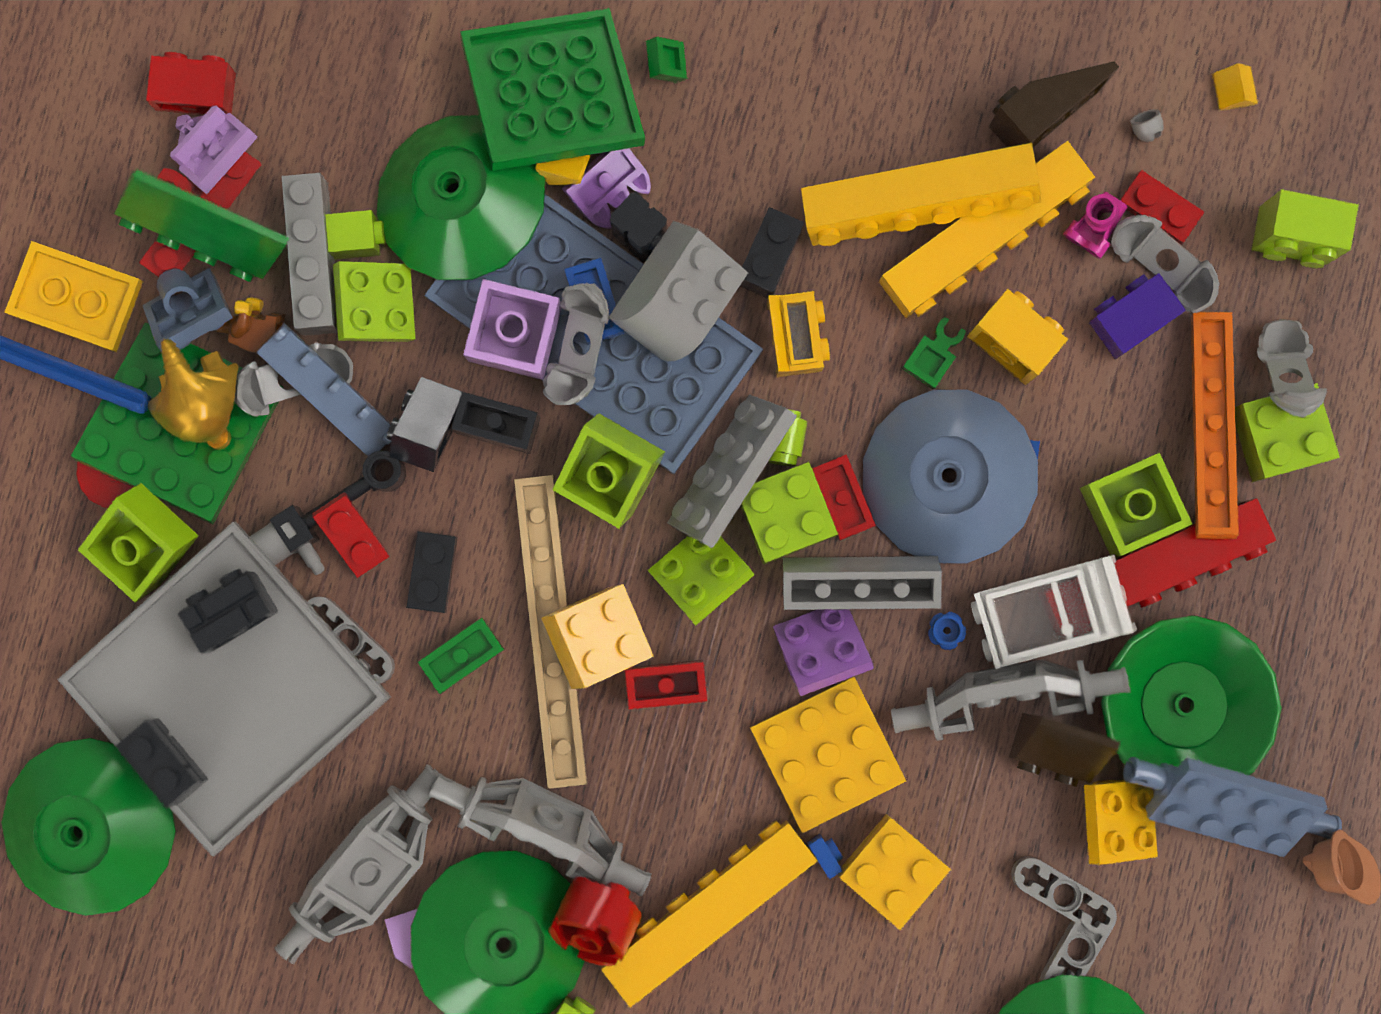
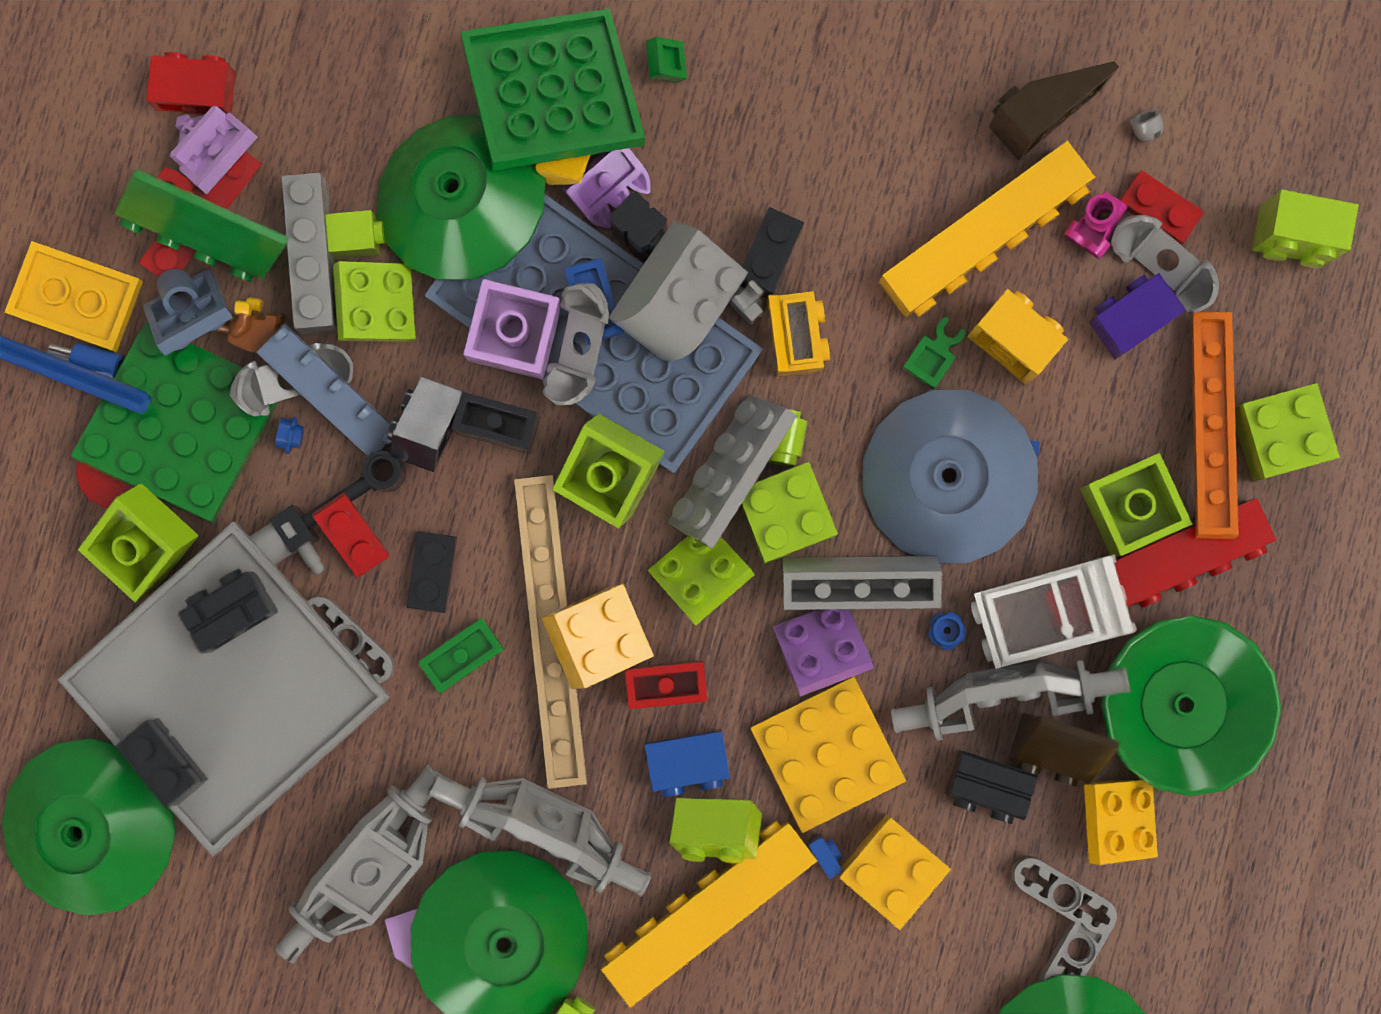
pearl gold piece [148,339,239,450] -> none
red brick [549,876,642,966] -> none
yellow brick [801,143,1041,246] -> none
red plate [812,454,876,541] -> none
sand blue plate [1123,757,1342,857] -> none
yellow slope [1212,63,1258,111] -> none
light grey piece [1257,319,1327,418] -> none
nougat piece [1303,830,1381,905] -> none
none -> blue piece [47,343,124,379]
none -> blue plate [275,417,304,454]
none -> blue brick [645,730,730,797]
none -> lime brick [670,798,762,863]
none -> light grey plate [728,280,764,327]
none -> black brick [946,750,1038,824]

